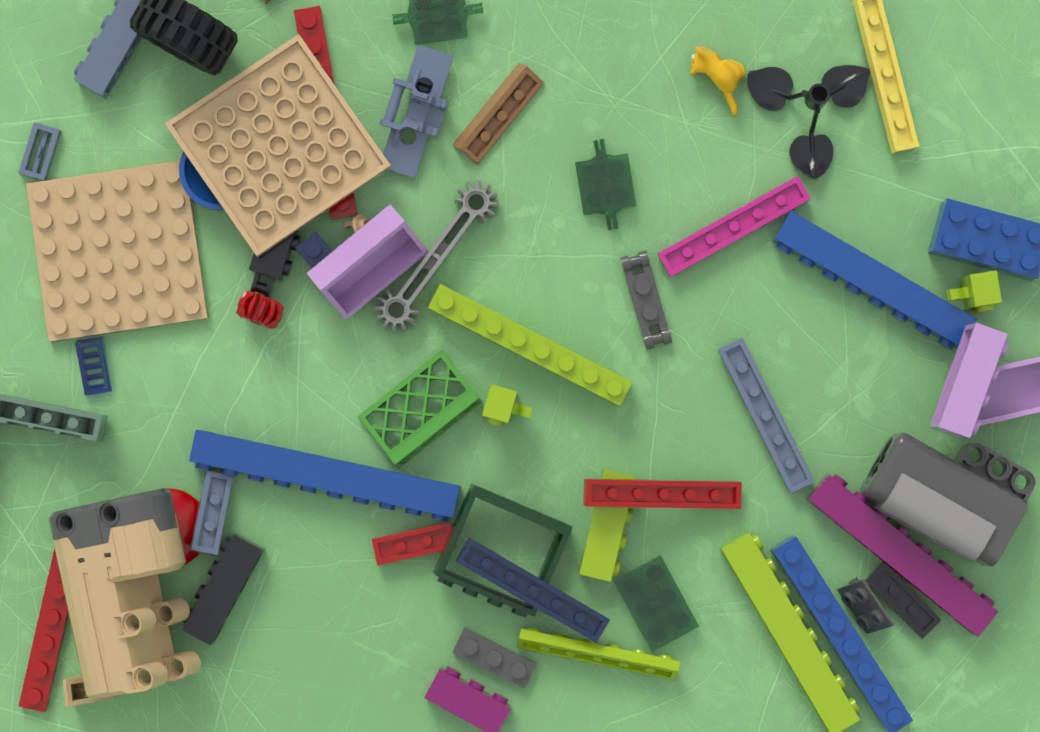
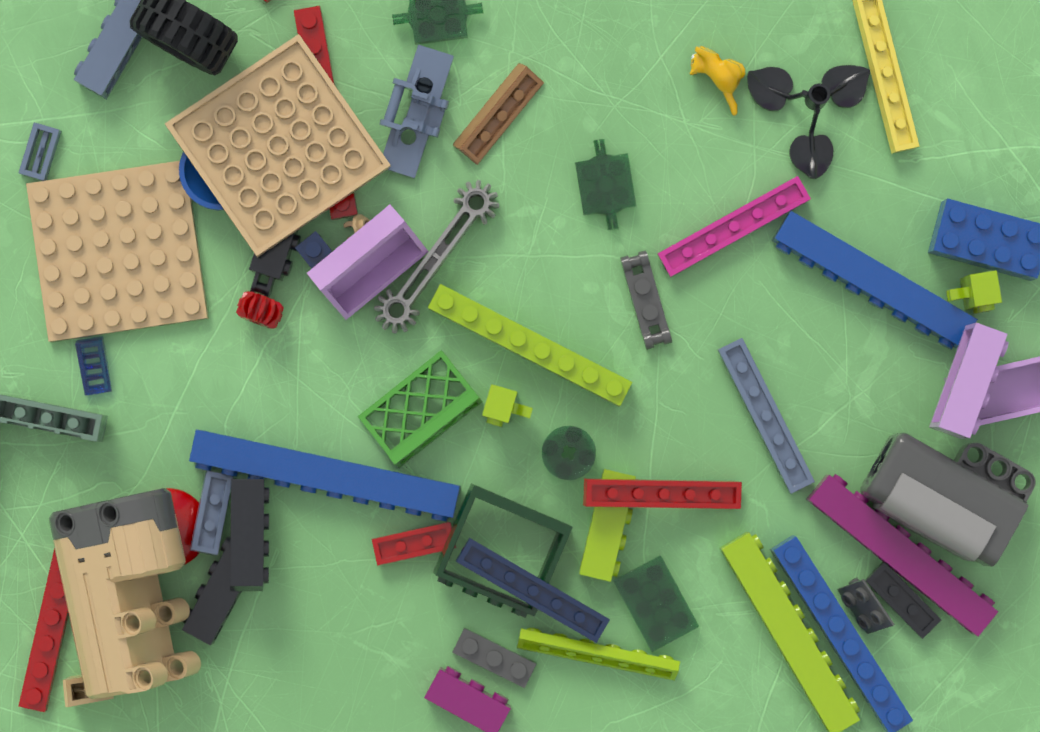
none -> black brick [230,479,269,591]
none -> clear green brick [542,426,596,480]

